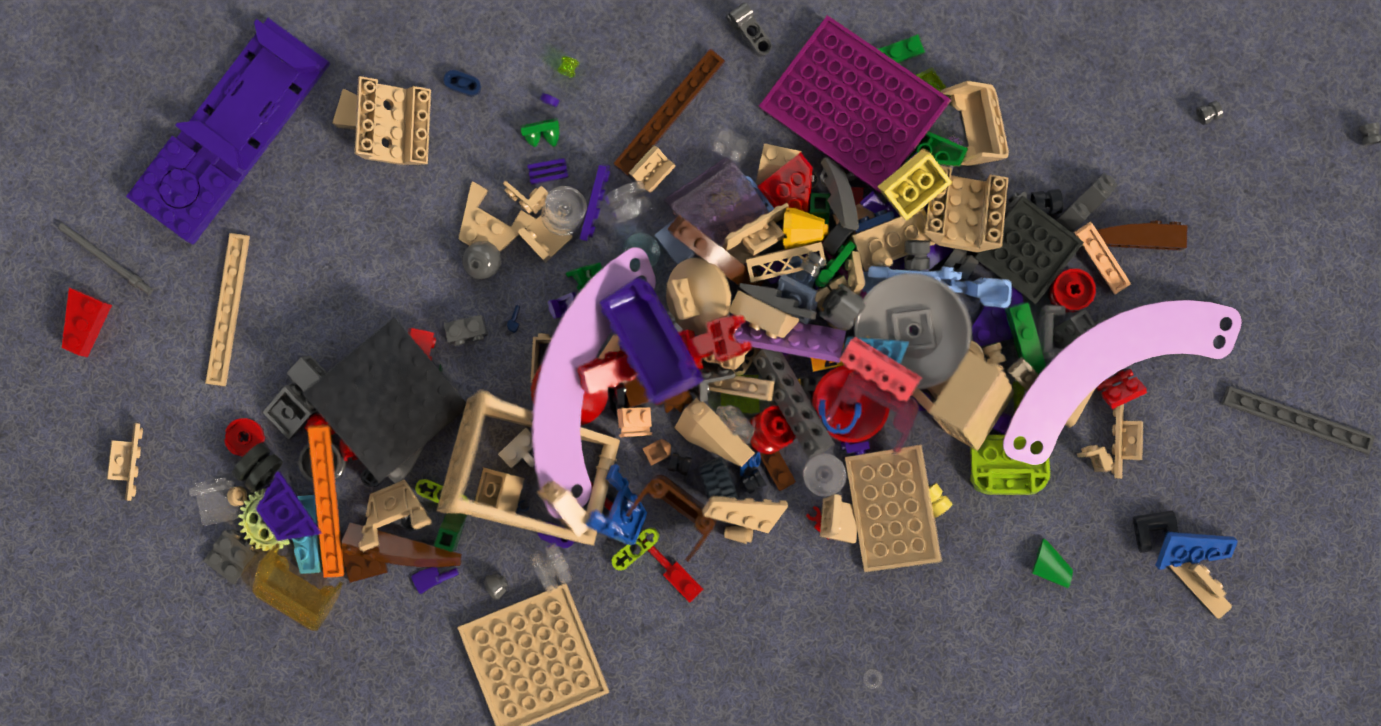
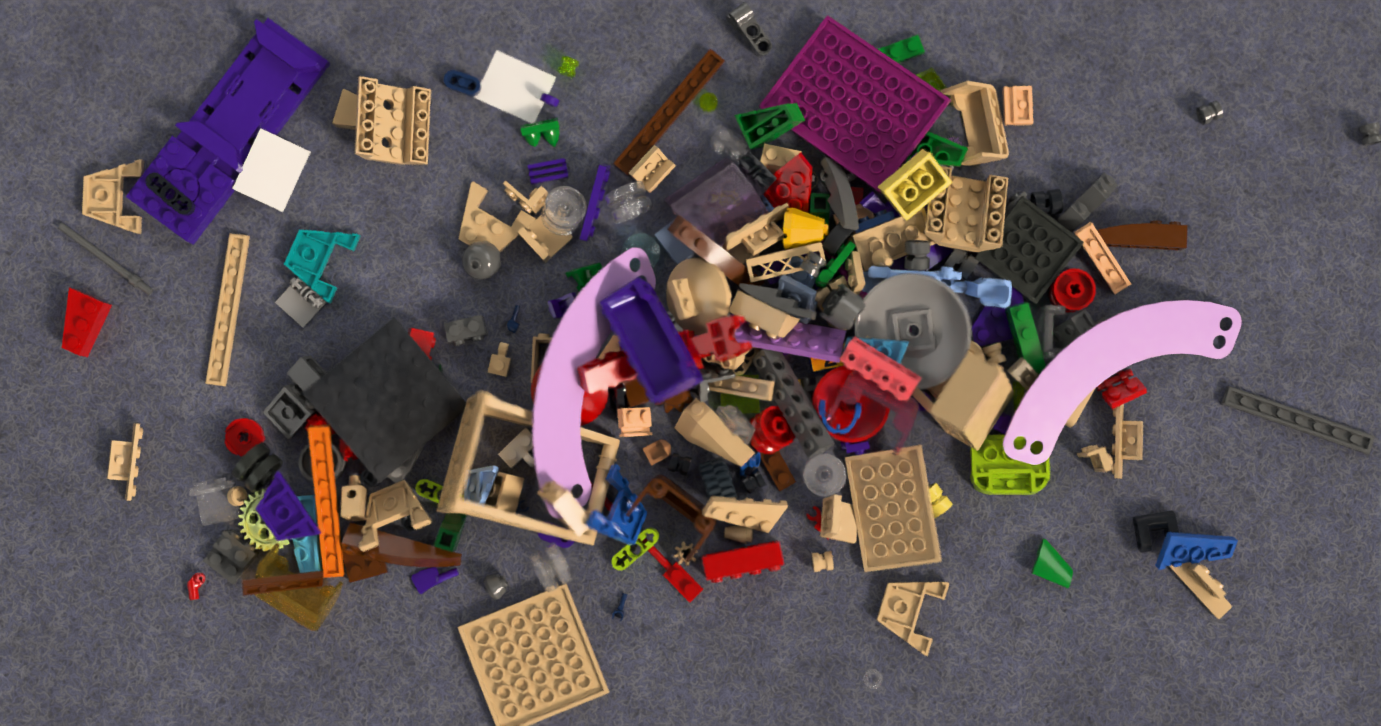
none -> tan wing [82,160,144,234]
none -> black beam [145,173,195,216]
none -> red arm [187,572,206,600]
none -> white sticker [232,128,310,212]
none -> reddish brown tile [242,571,323,596]
none -> light grey hinge [275,277,326,328]
none -> teal wing [284,229,361,304]
none -> tan torso [341,475,368,522]
none -> light blue wing [464,466,499,506]
none -> white sticker [474,51,556,123]
none -> tan plate [488,342,511,377]
none -> dark blue hand [612,593,627,621]
none -> tan gear [673,542,698,566]
none -> clear neon green tile [699,92,718,112]
none -> red brick [702,540,784,583]
none -> black hinge [726,152,777,206]
none -> green wedge [734,103,805,149]
none -> tan wheel [811,551,834,572]
none -> tan wing [876,582,949,656]
none -> light nougat plate [1003,86,1033,126]

